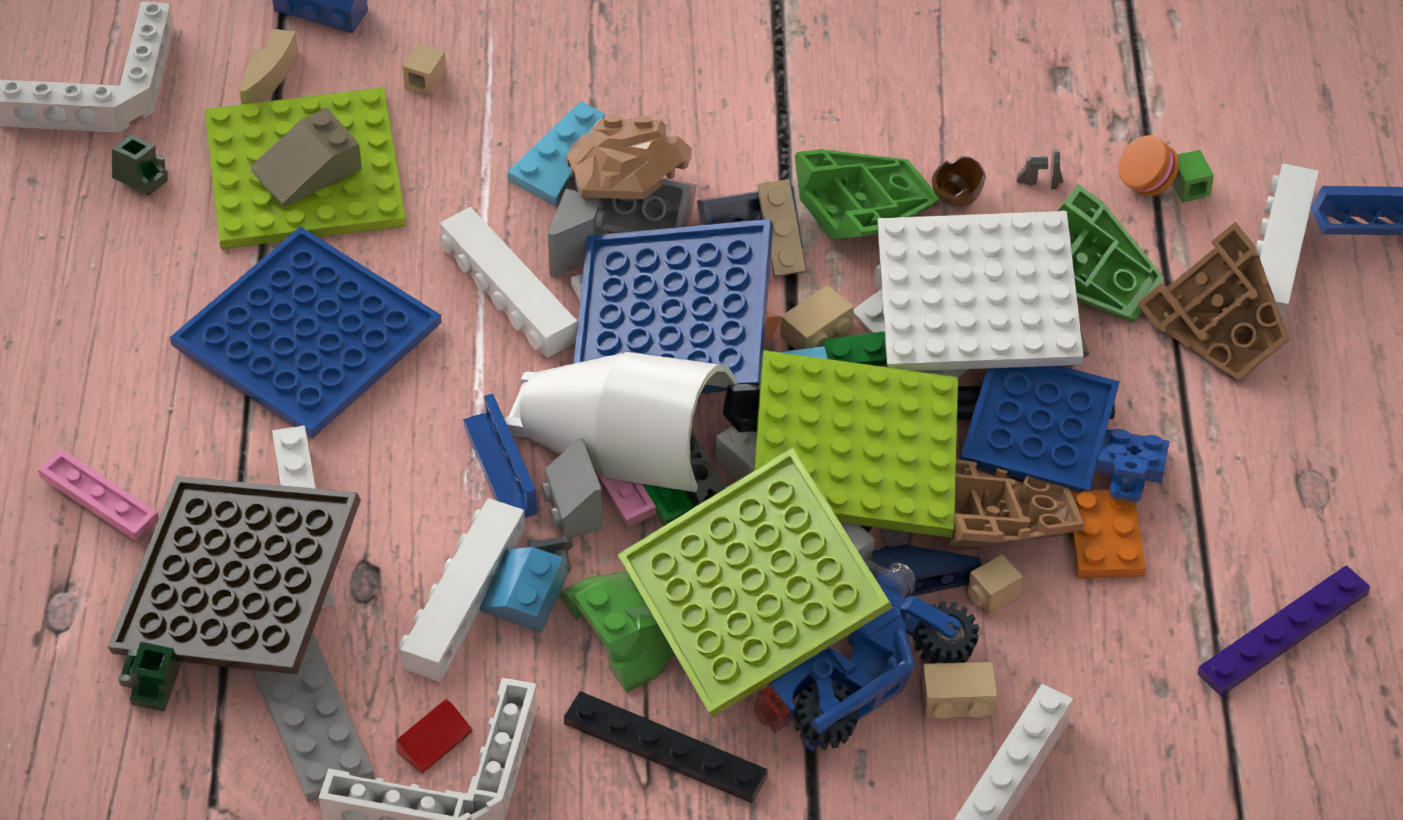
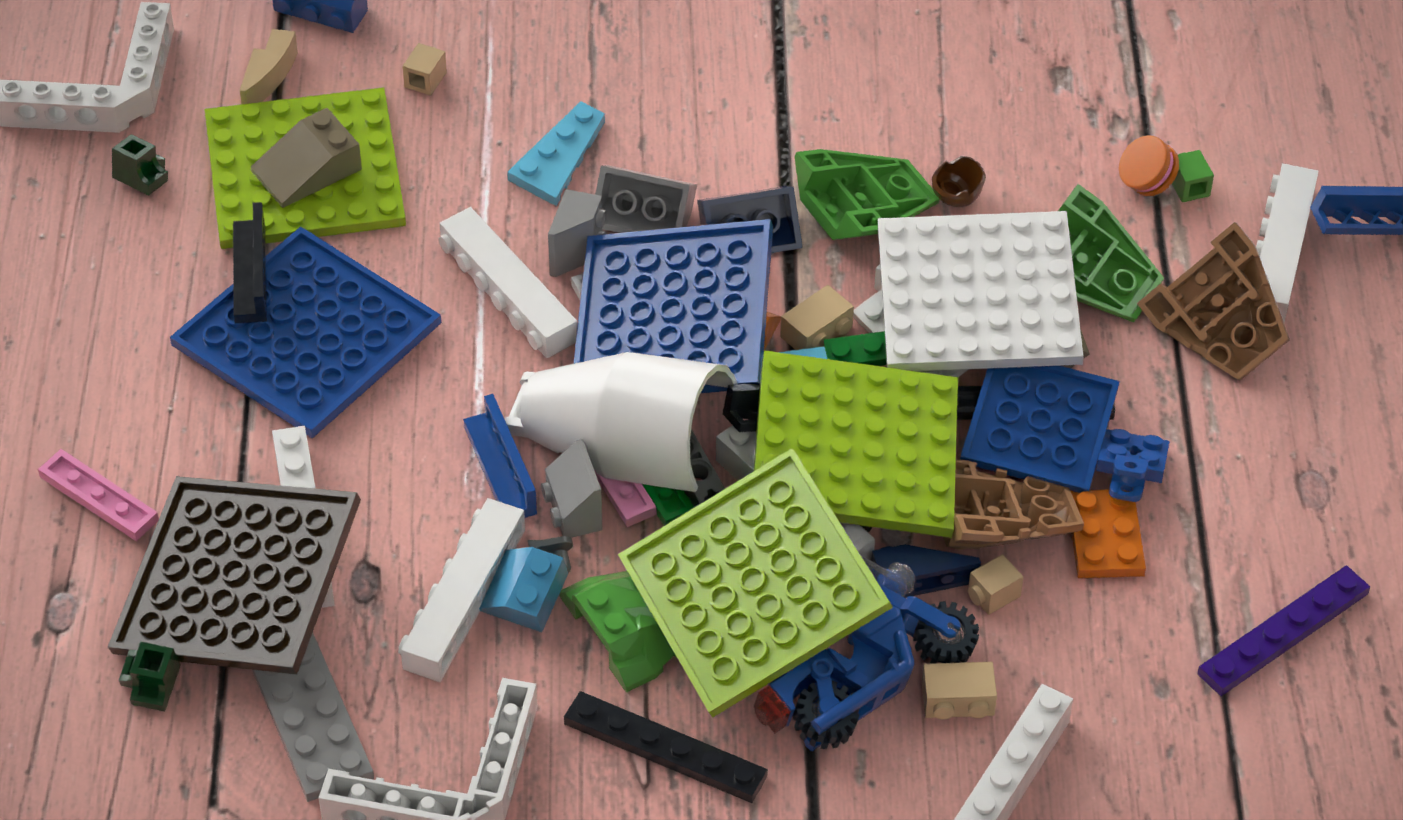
red slope [396,699,473,774] -> none
medium nougat wedge [566,115,692,199] -> none
tan plate [757,179,806,277] -> none
dark grey piece [1017,149,1063,189] -> none
none -> black fence [233,202,267,324]

